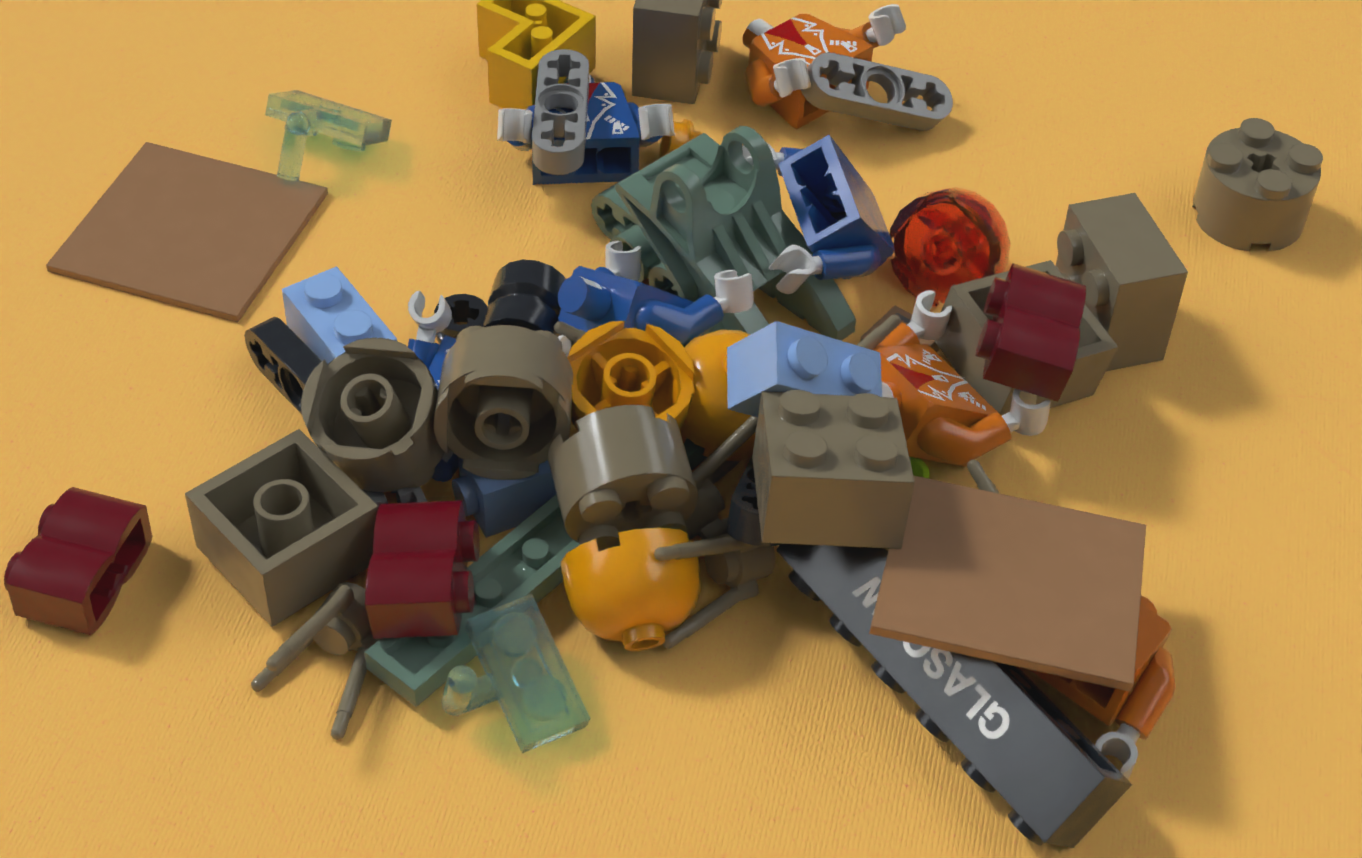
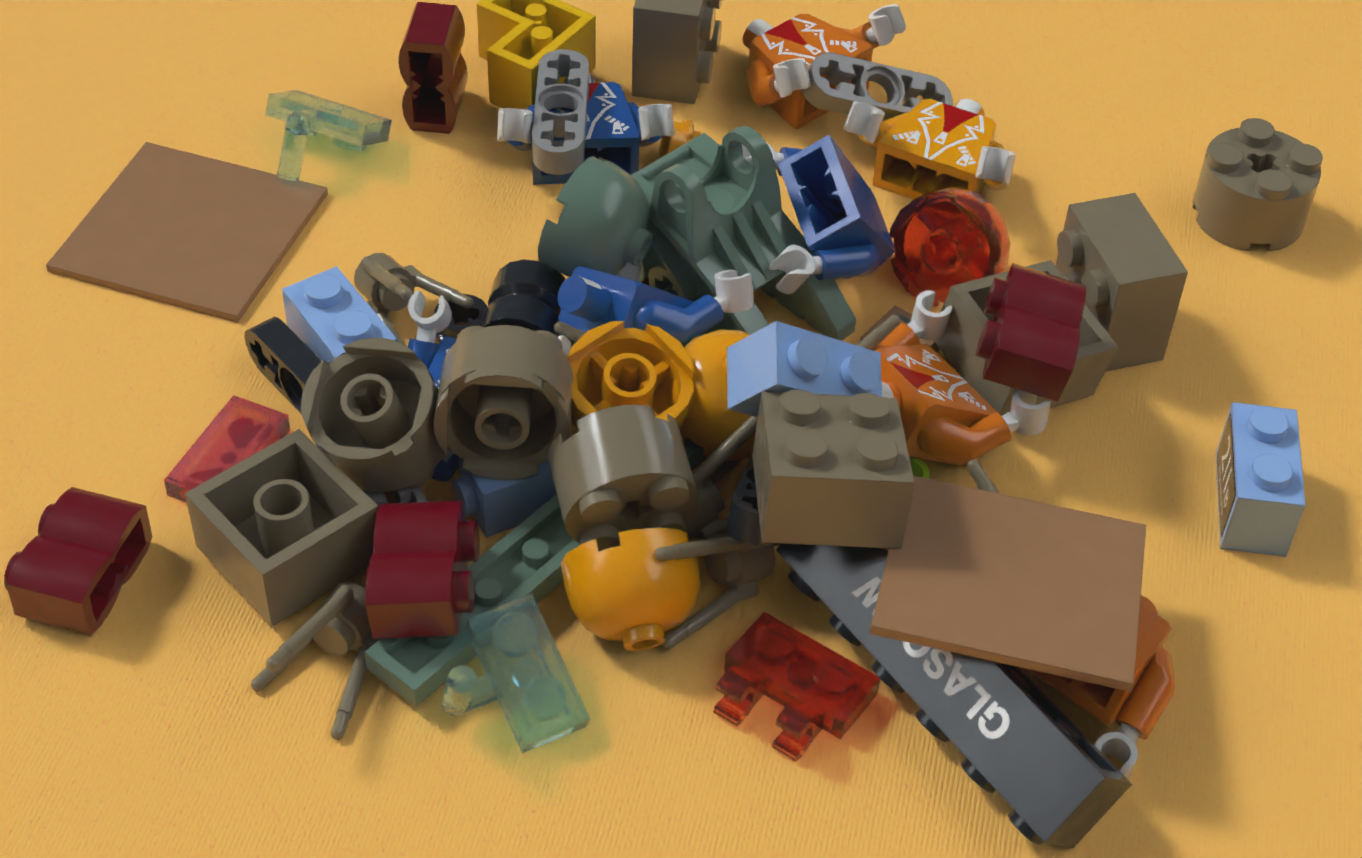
none -> clear pink tile [164,395,291,503]
none -> dark tan plant [354,253,474,344]
none -> dark red brick [398,2,468,134]
none -> sand green cylinder [538,156,653,277]
none -> clear red plate [713,612,880,762]
none -> light orange torso [843,99,1016,219]
none -> light blue brick [1216,402,1305,557]

